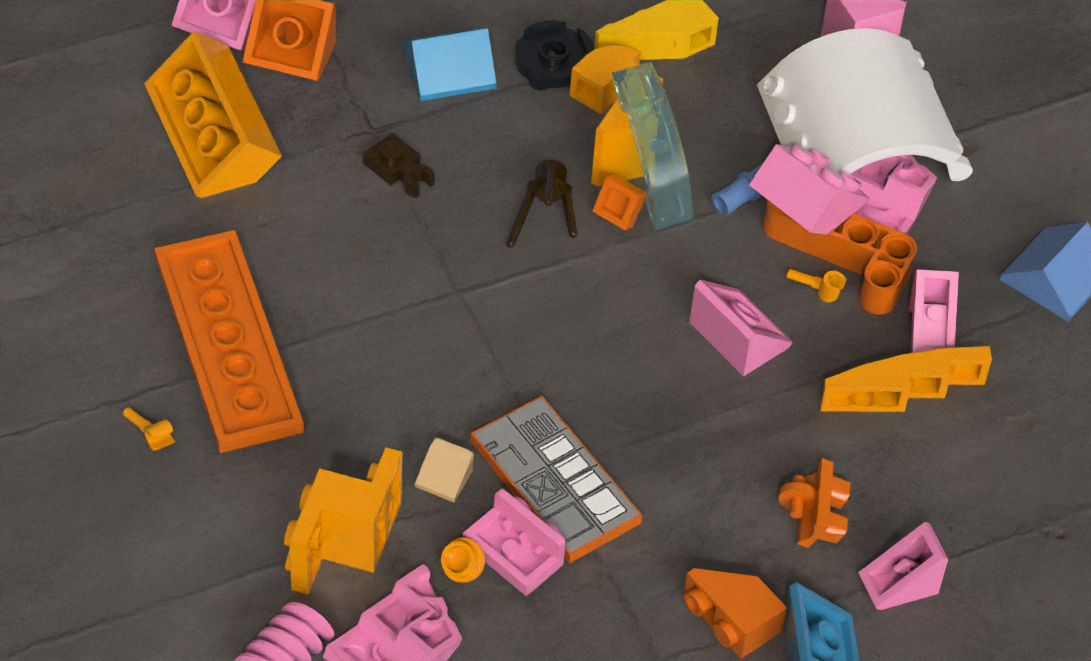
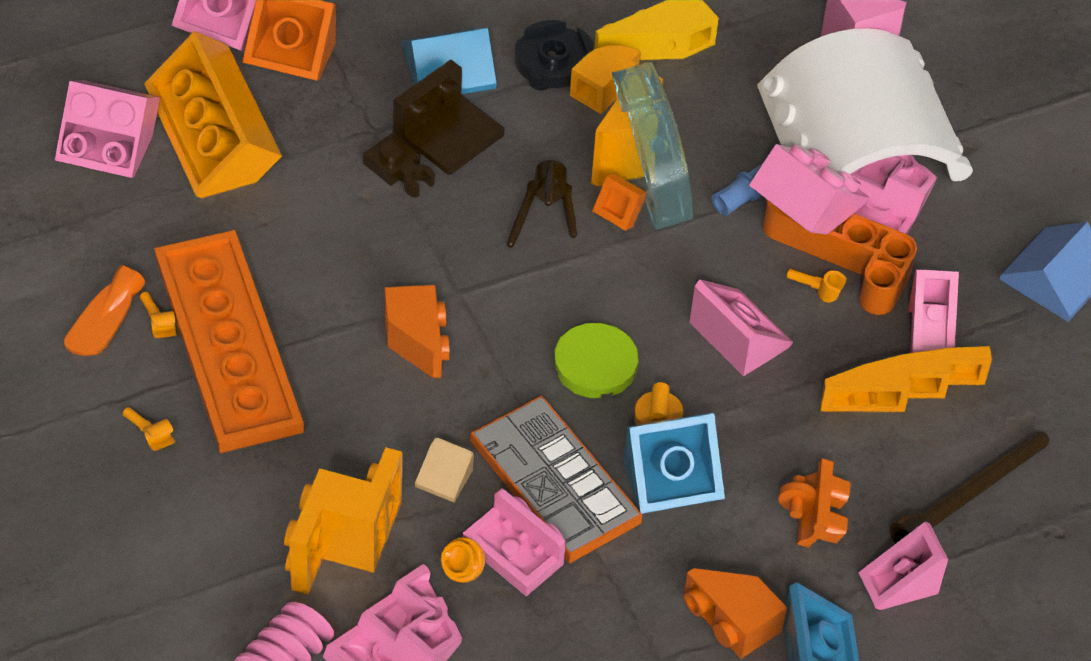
none -> bright pink slope [55,80,160,178]
none -> orange piece [64,265,145,356]
none -> light orange hand [140,292,177,338]
none -> orange slope [384,285,450,378]
none -> dark brown bracket [393,59,505,175]
none -> lime tile [554,323,639,398]
none -> dark azure slope [623,412,725,514]
none -> light orange piece [634,382,683,425]
none -> dark brown piece [890,432,1049,544]

